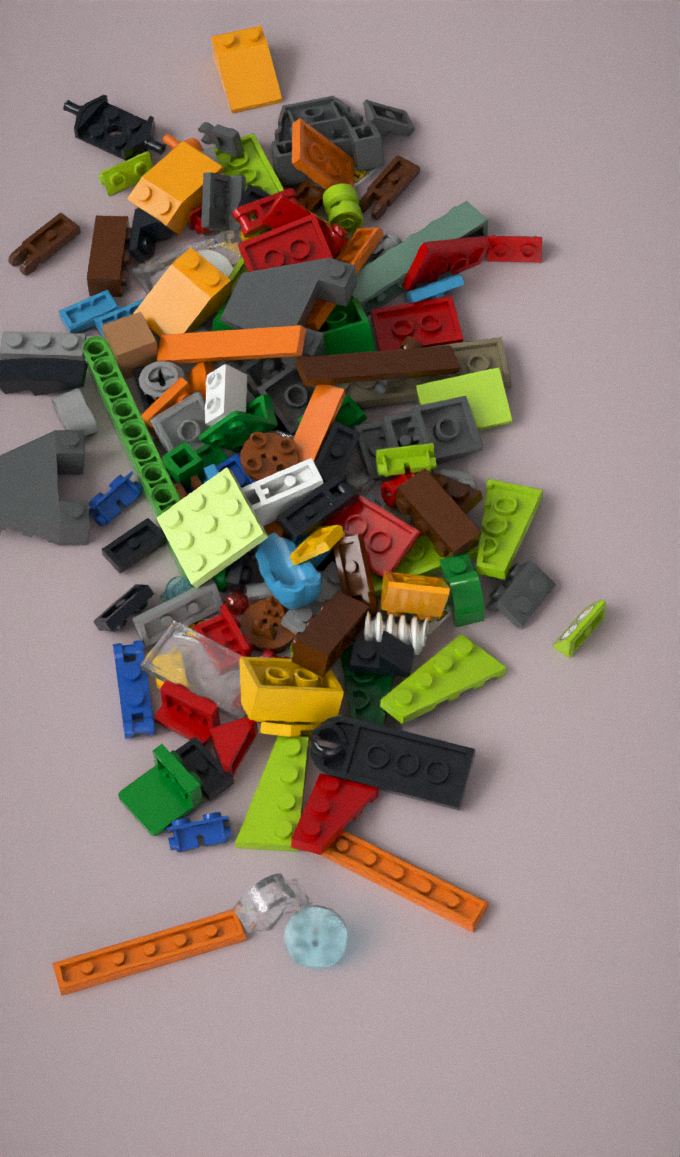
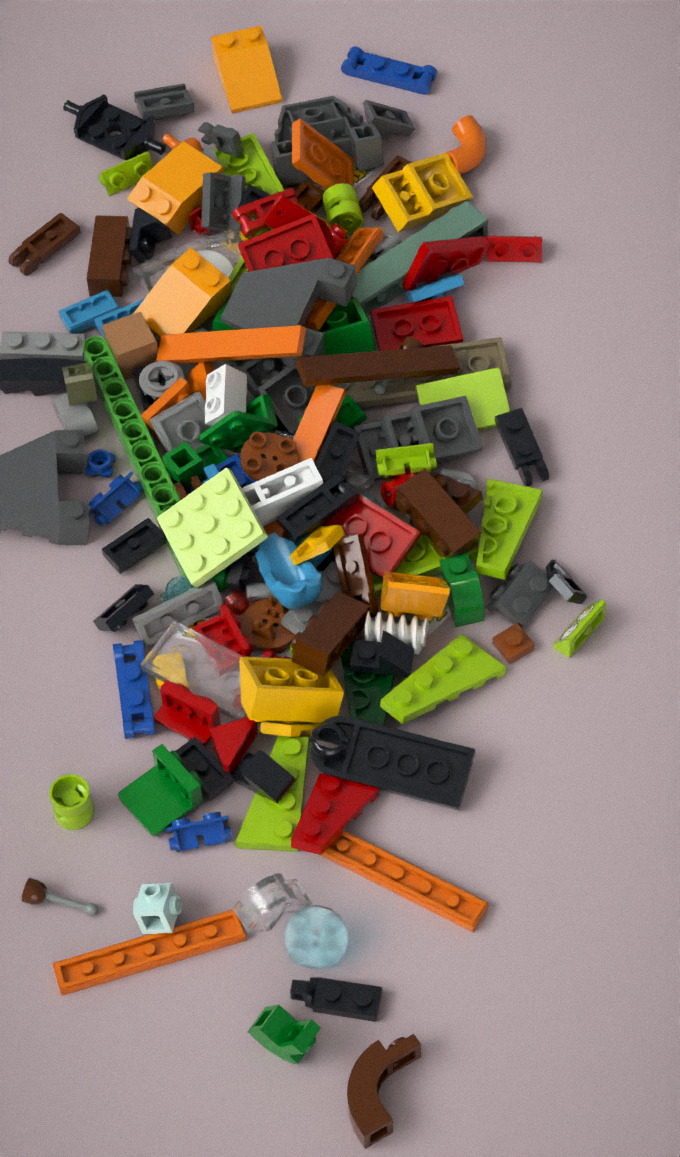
none -> hinge [22,878,98,916]
none -> lime wheel [49,774,94,830]
none -> olive slope [62,362,97,406]
none -> blue plate [85,449,116,477]
none -> light aqua brick [133,883,182,934]
none -> dark grey plate [134,83,194,121]
none -> black slope [231,750,296,804]
none -> green brick [247,1004,321,1064]
none -> black hinge [290,977,382,1022]
none -> blue plate [341,46,438,95]
none -> reddish brown arch [347,1034,421,1149]
none -> yellow slope [372,152,473,233]
none -> orange cylinder [445,115,487,175]
none -> dark orange plate [492,623,535,664]
none -> black hinge [495,408,549,486]
none -> black tile [546,559,587,604]

